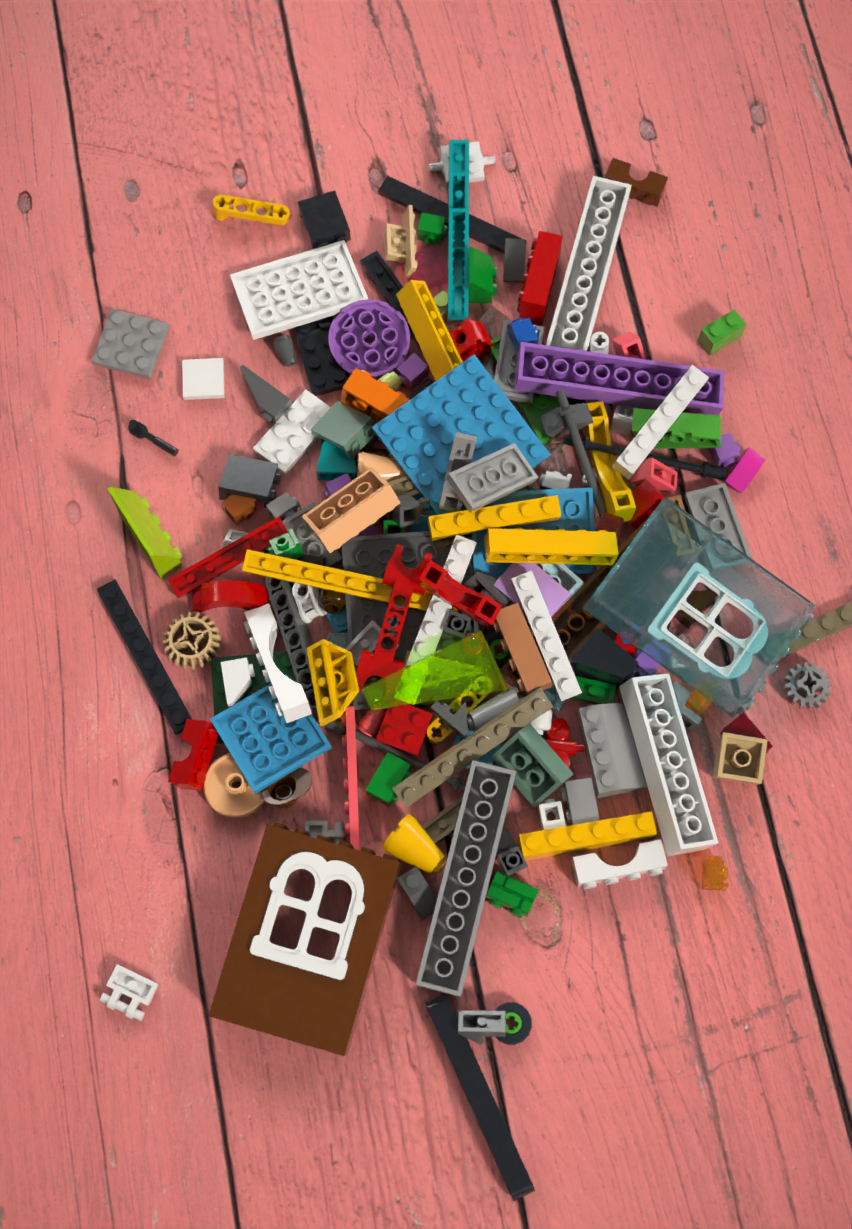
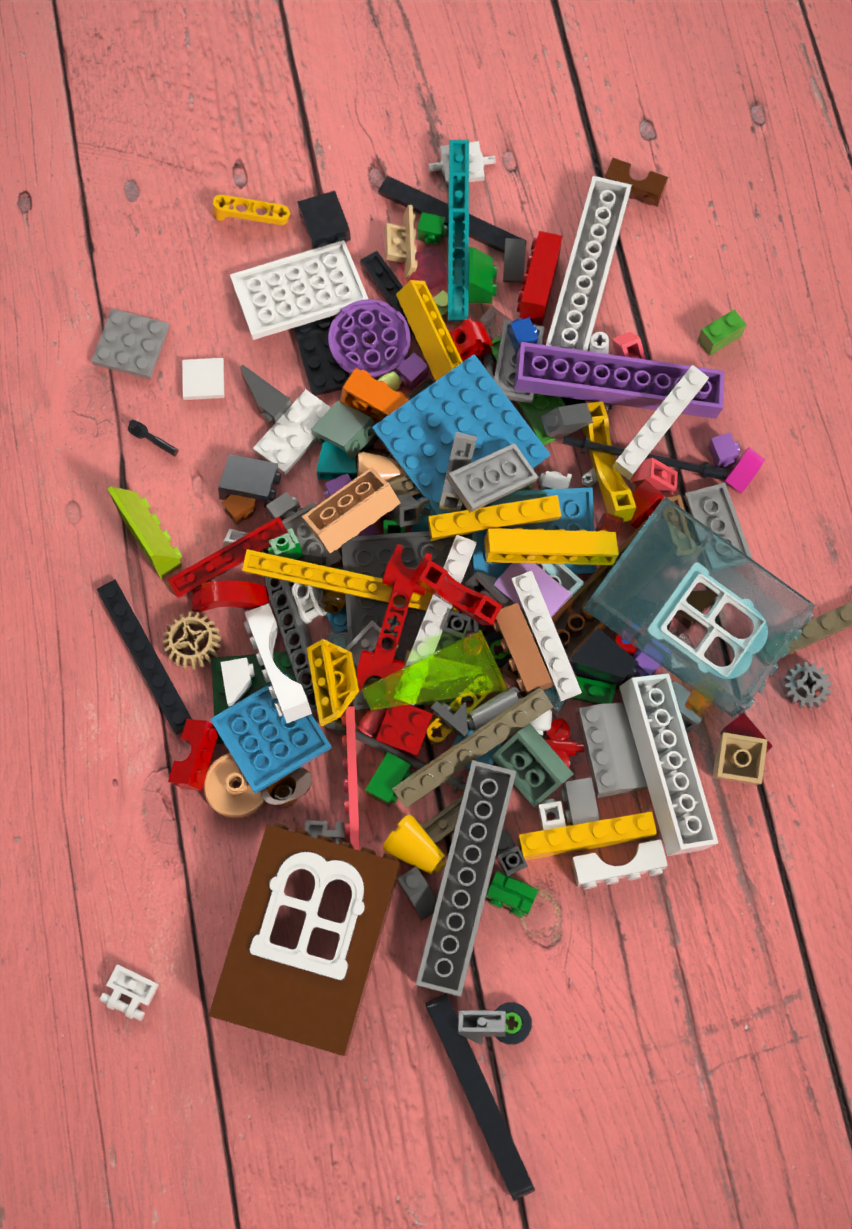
dark grey cone [273,335,296,367] -> none
clear panel [541,442,571,474] -> none
dark grey bar [556,389,621,548] -> none
white slope [610,405,635,436] -> none
bright green wedge [632,408,723,449] -> none
clear yellow brick [702,856,729,891] -> none

